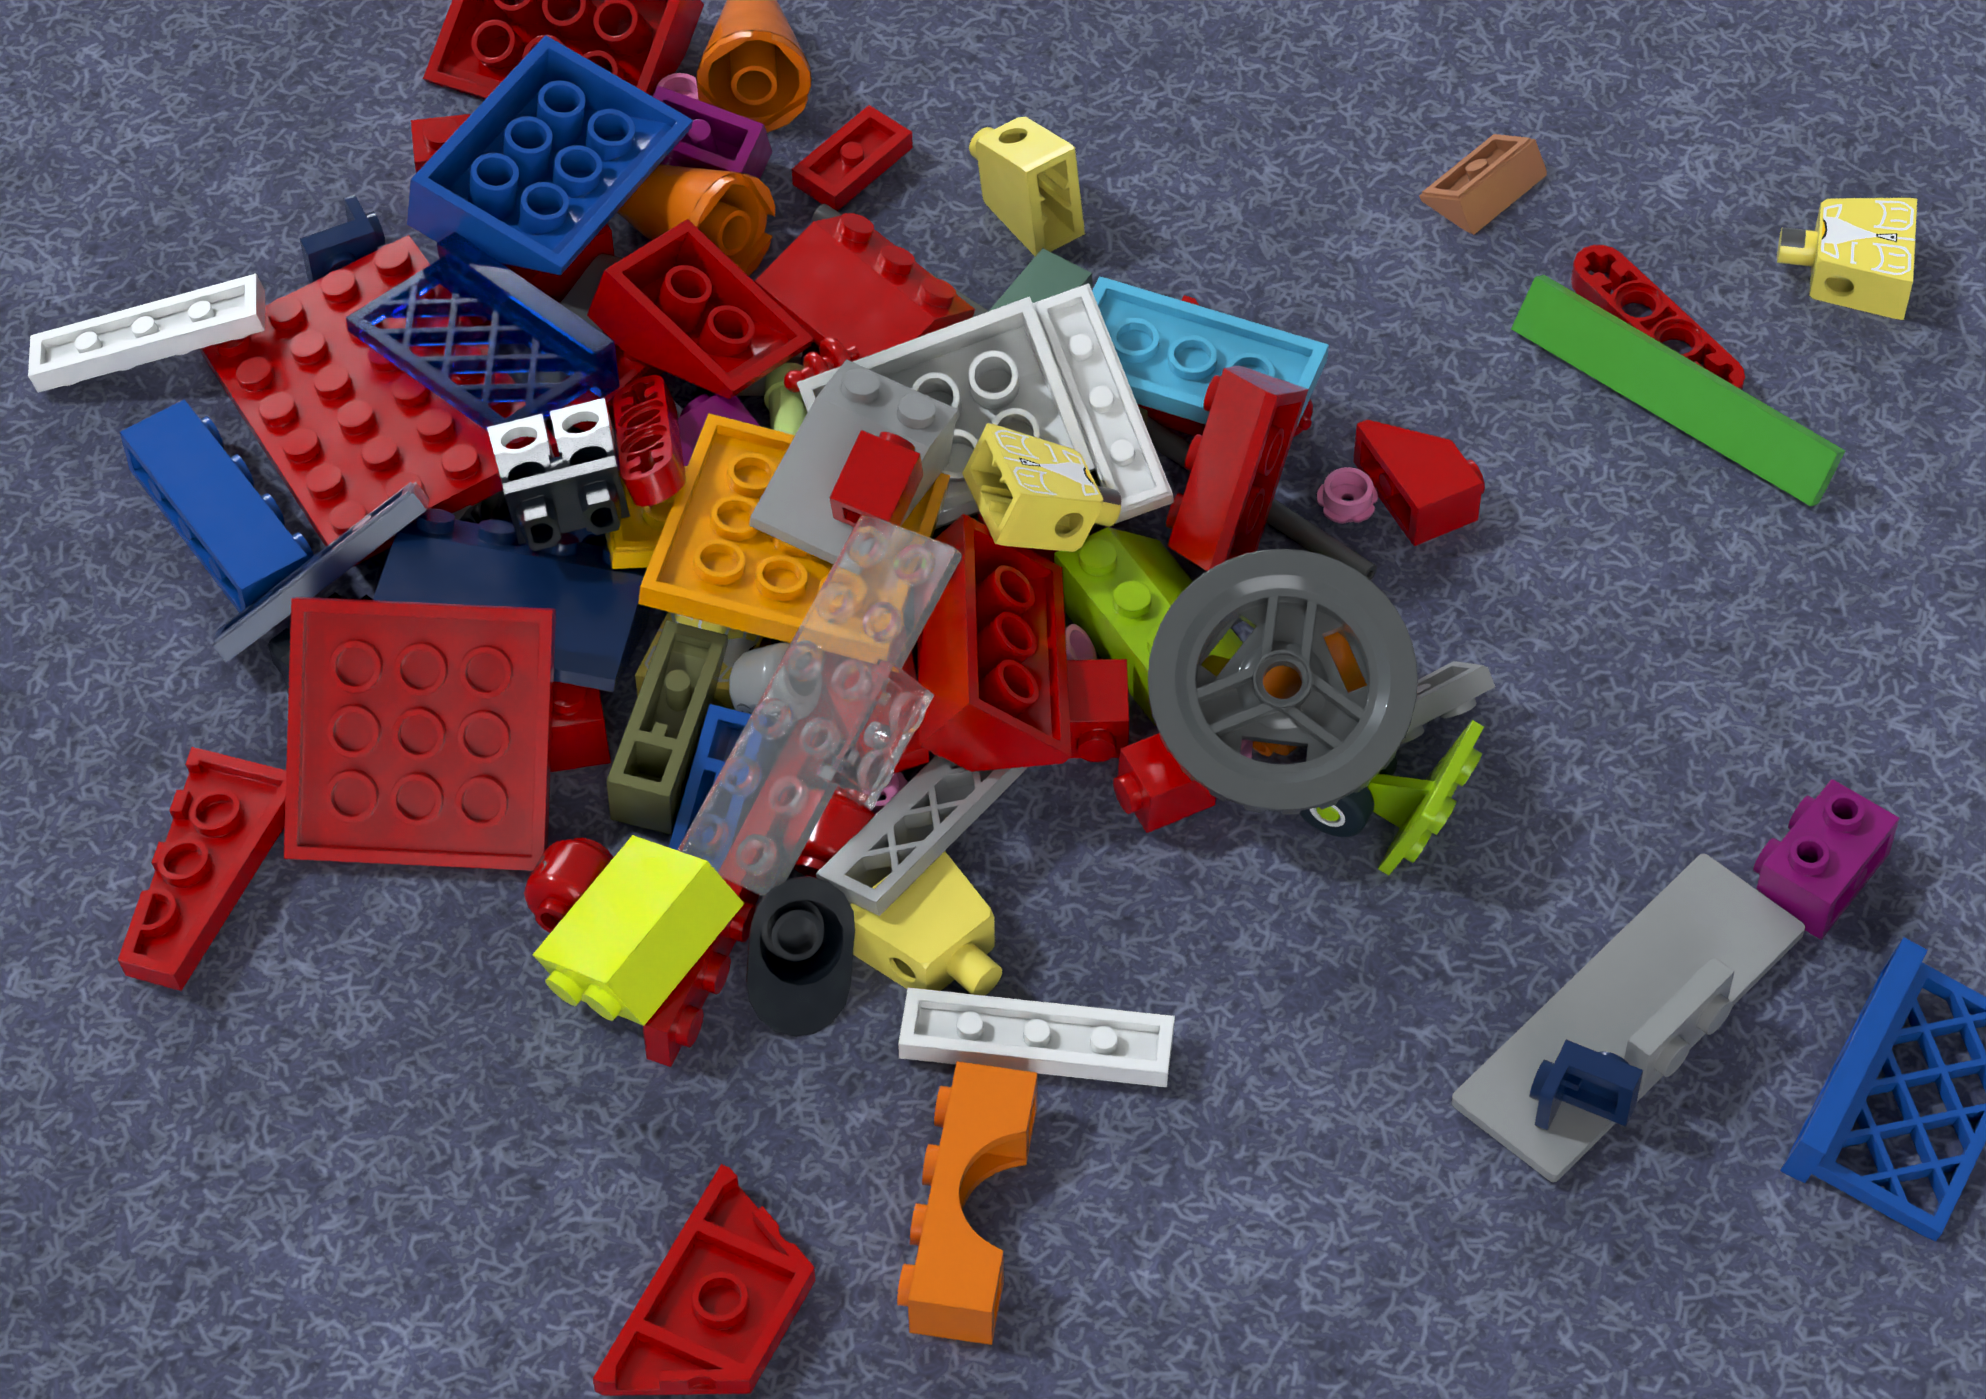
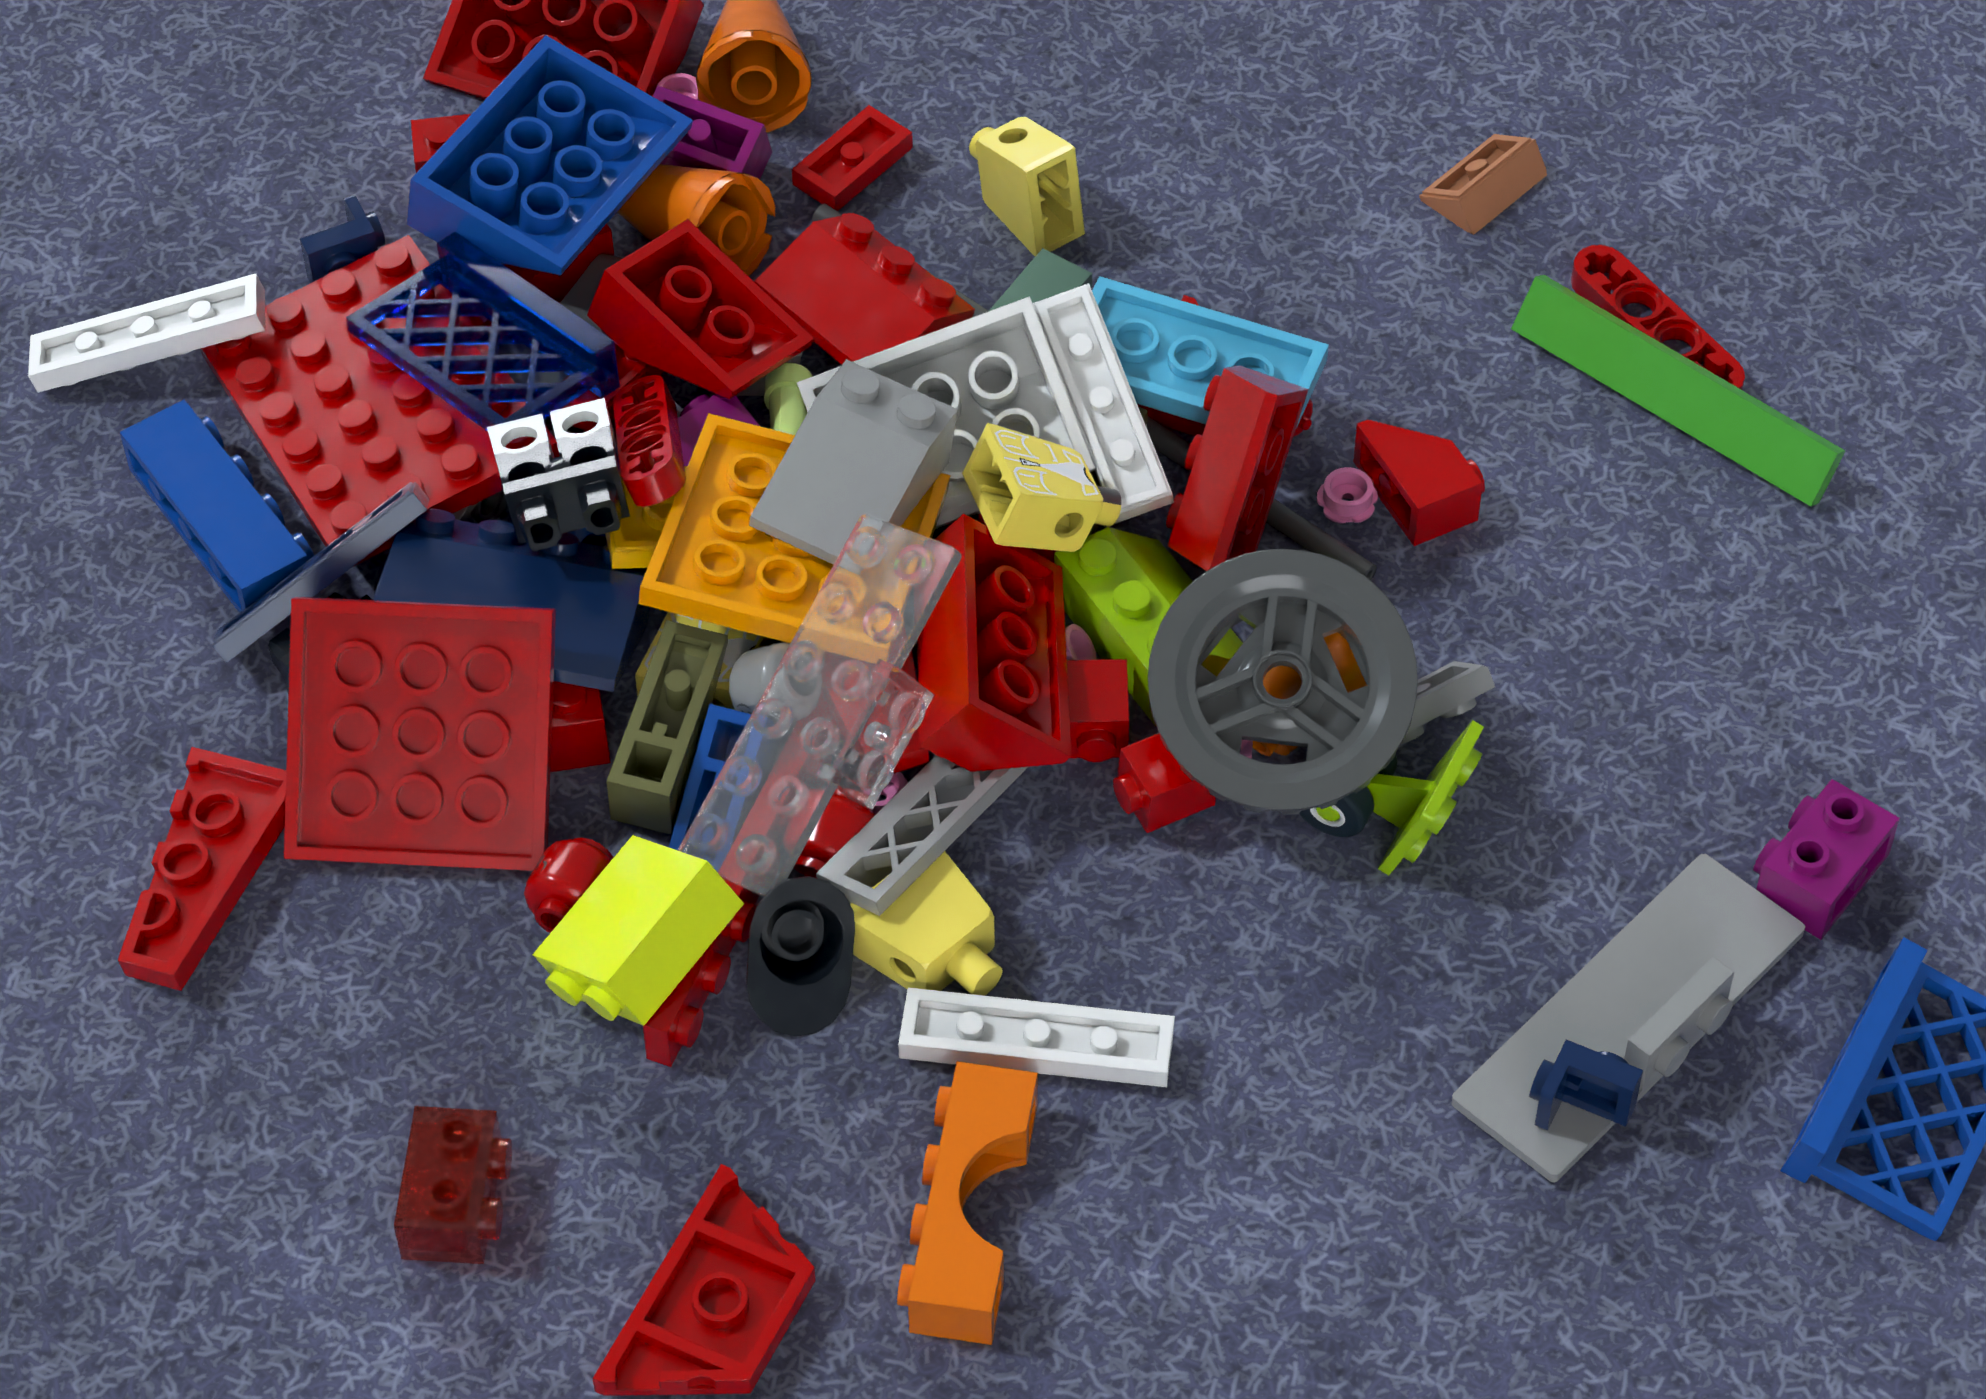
red hair [784,337,859,393] -> none
red brick [829,430,923,542] -> none
light yellow torso [1777,198,1917,320] -> none
none -> clear red brick [394,1106,512,1264]

